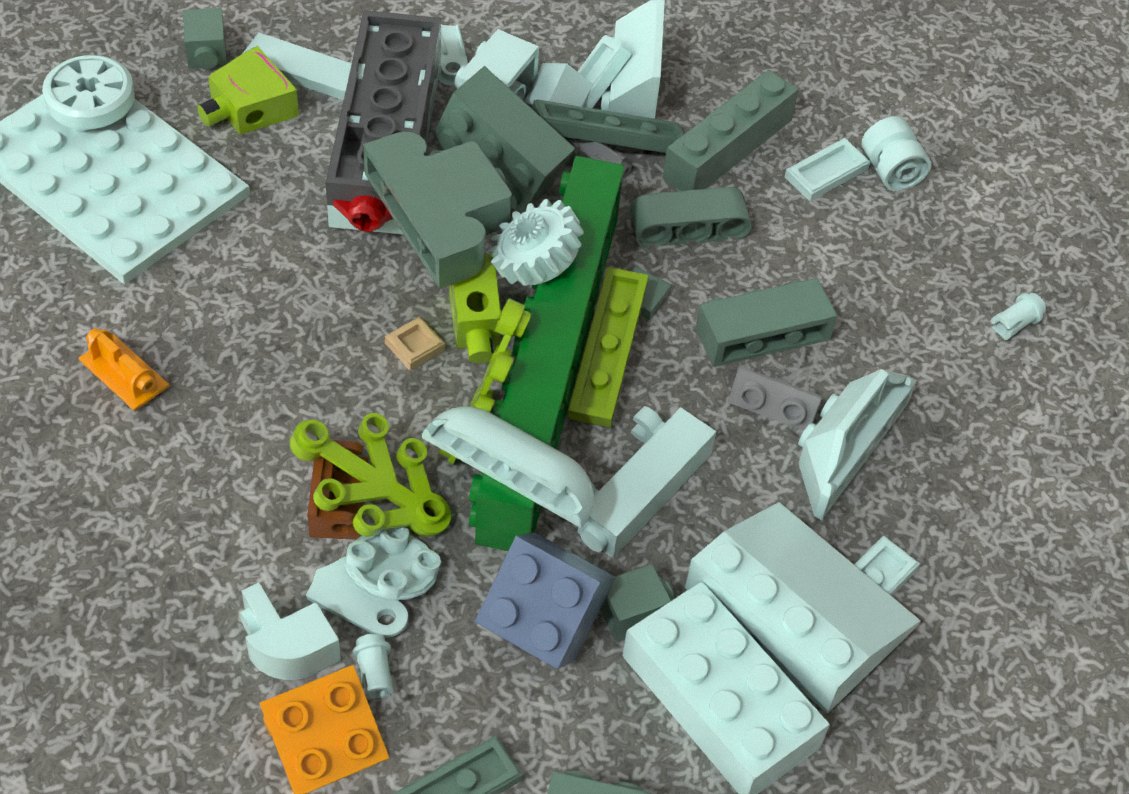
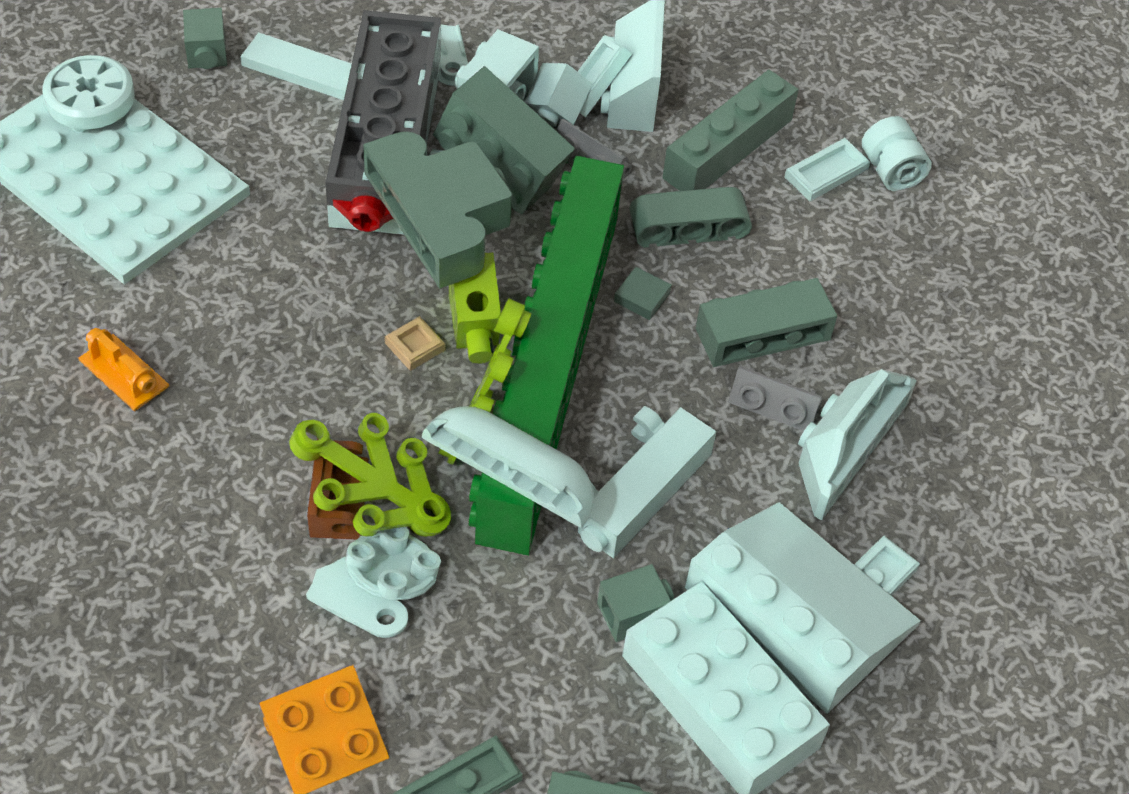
lime torso [197,46,299,134] -> none
light aqua brick [239,582,341,680] -> none
light aqua pin [353,634,394,700] -> none
sand blue brick [474,532,616,669] -> none
light aqua gear [488,199,584,286] -> none
sand green tile [532,99,684,153] -> none
lime plate [568,267,649,428] -> none
light aqua pin [991,293,1046,340] -> none

